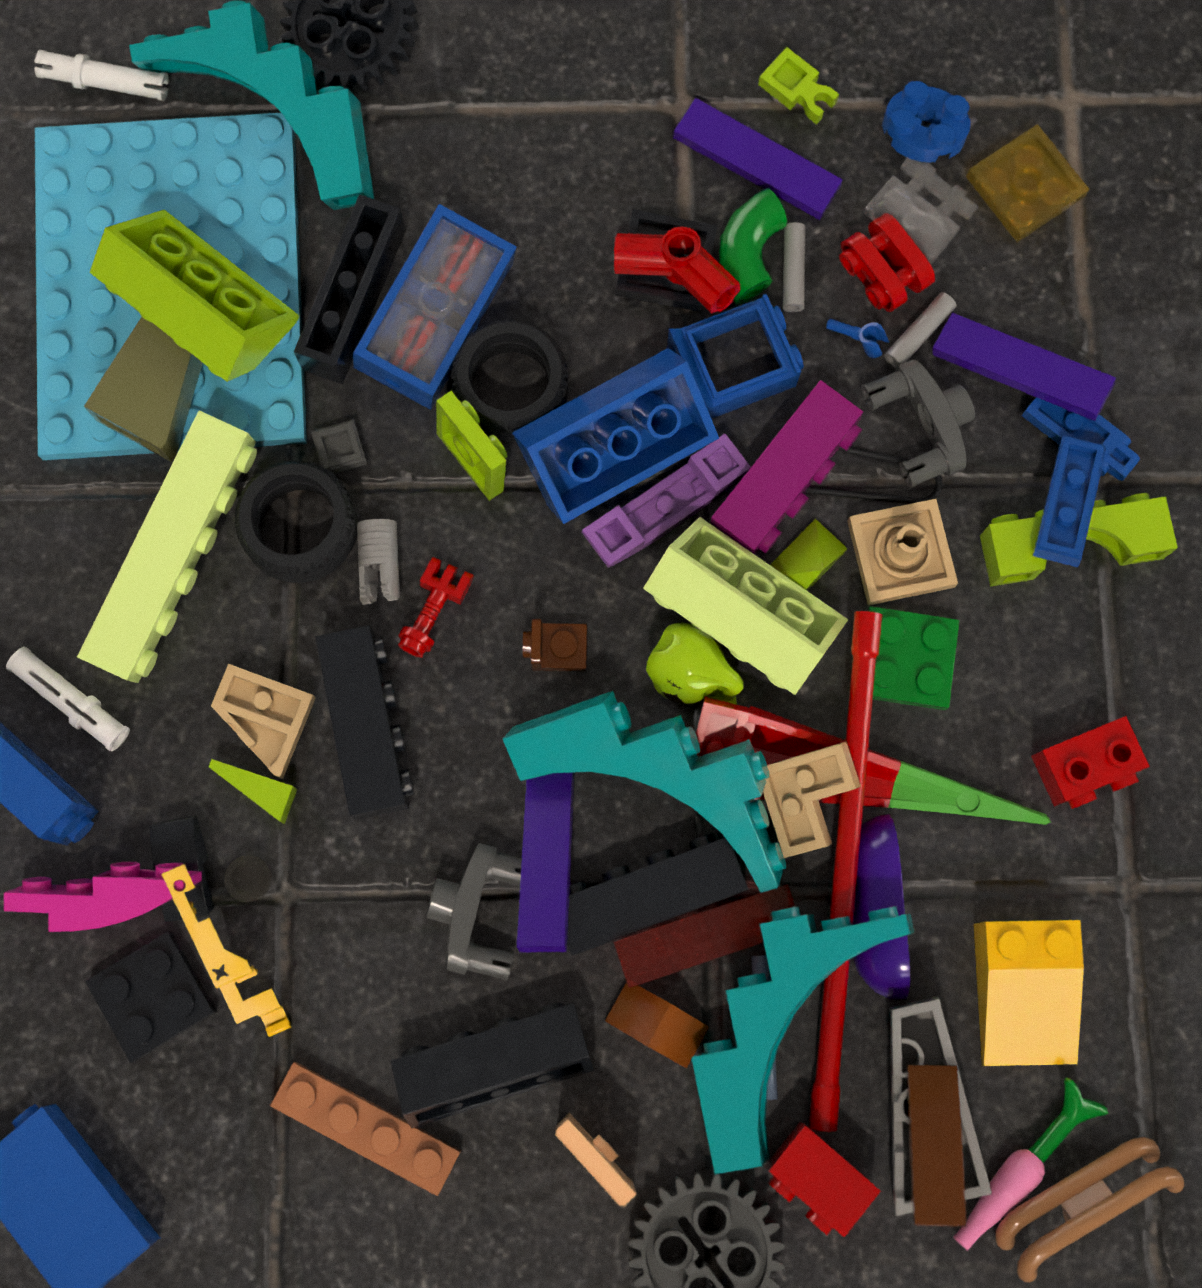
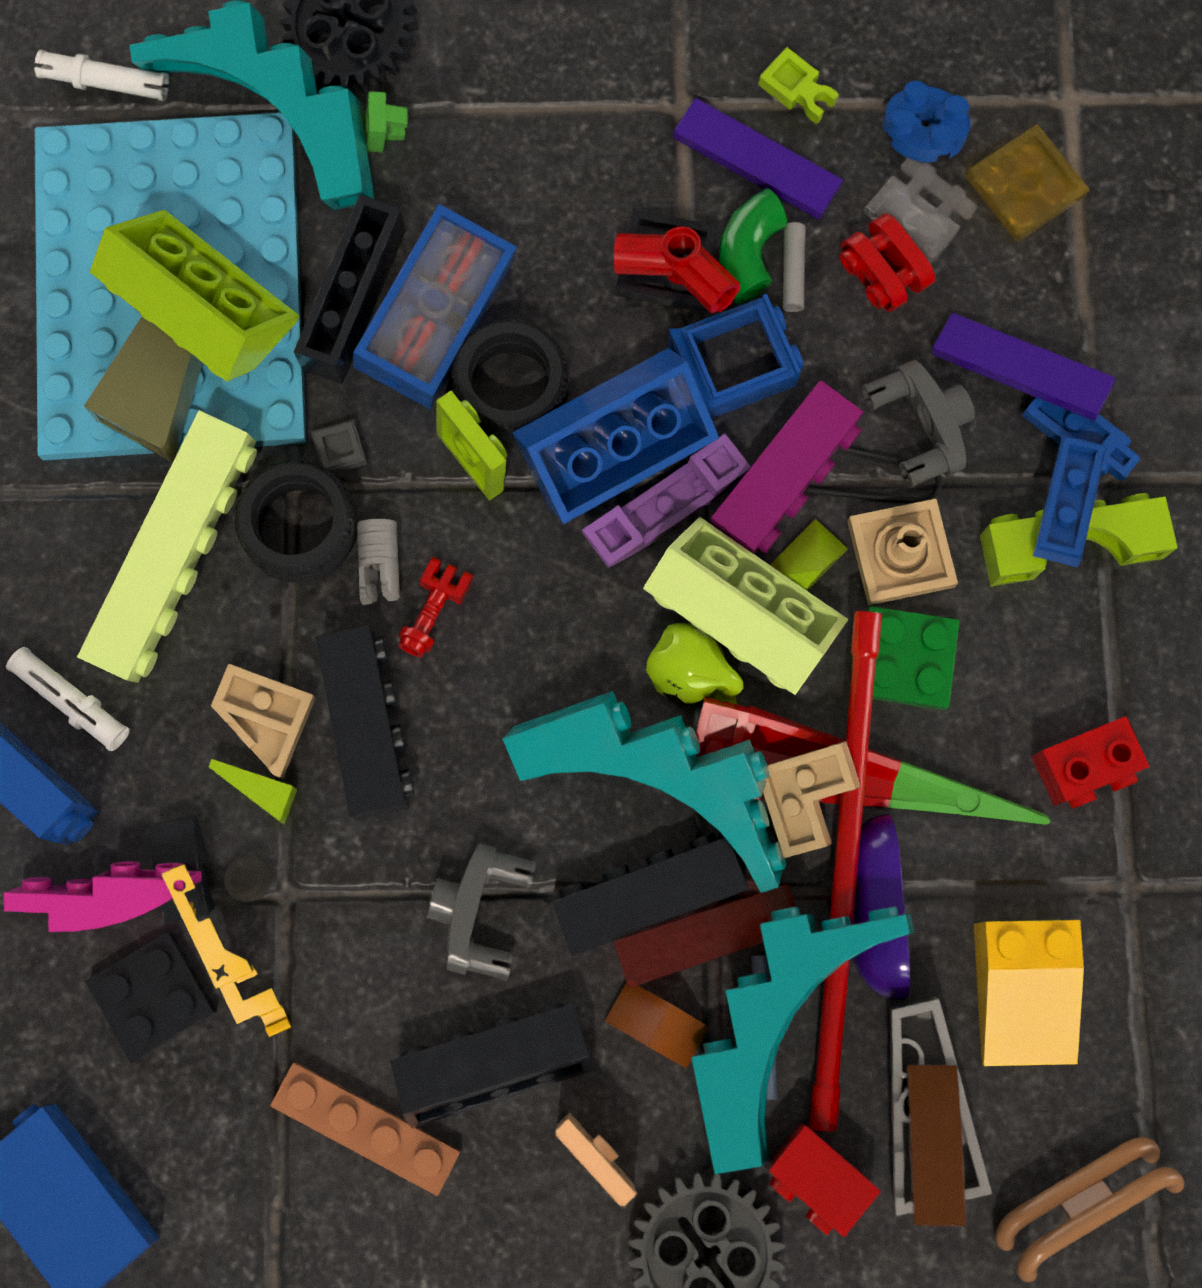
dark purple tile [517,772,574,952] -> none
reddish brown bracket [523,619,587,671] -> none
blue hand [826,318,889,358] -> none
light grey piece [884,292,957,368] -> none
bright pink piece [953,1078,1109,1251] -> none
none -> bright green tile [365,91,407,152]

